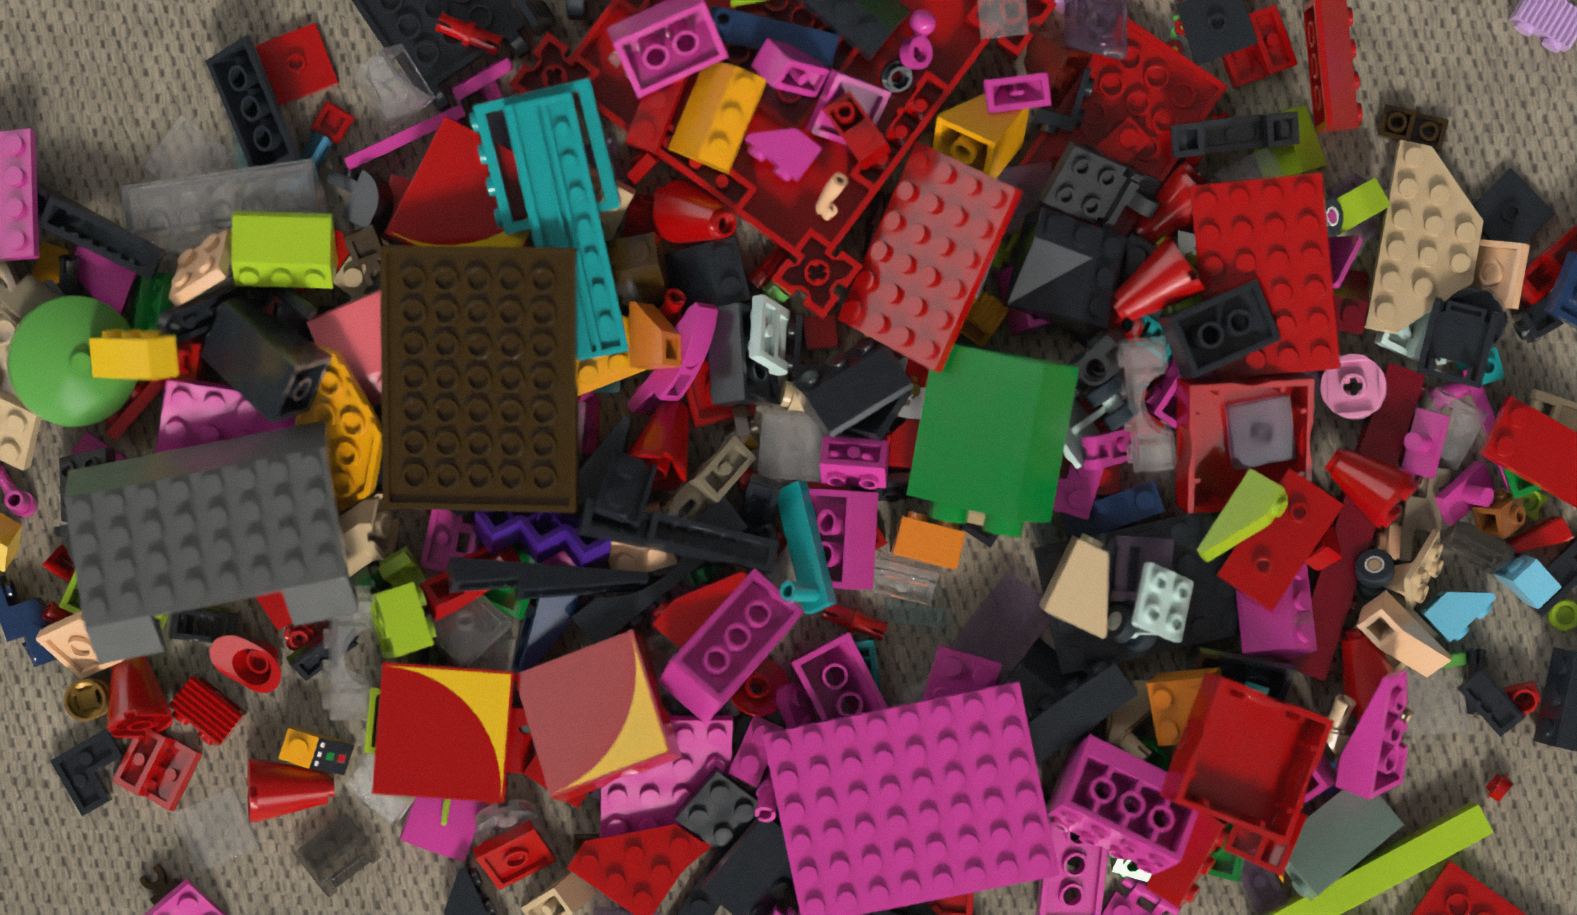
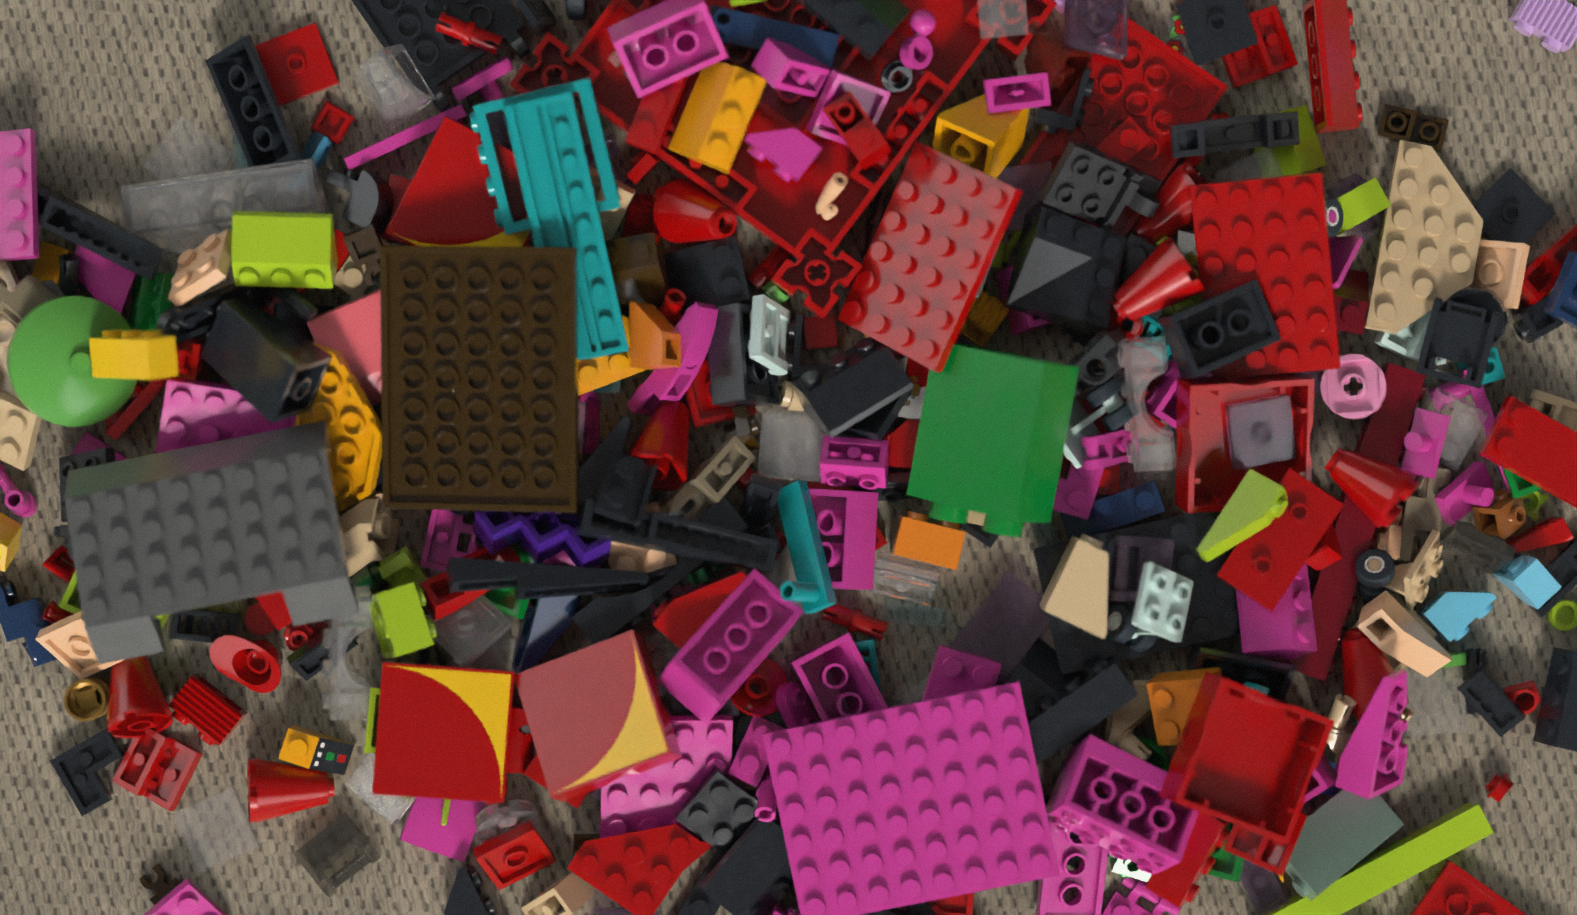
none -> red tile [244,603,276,635]

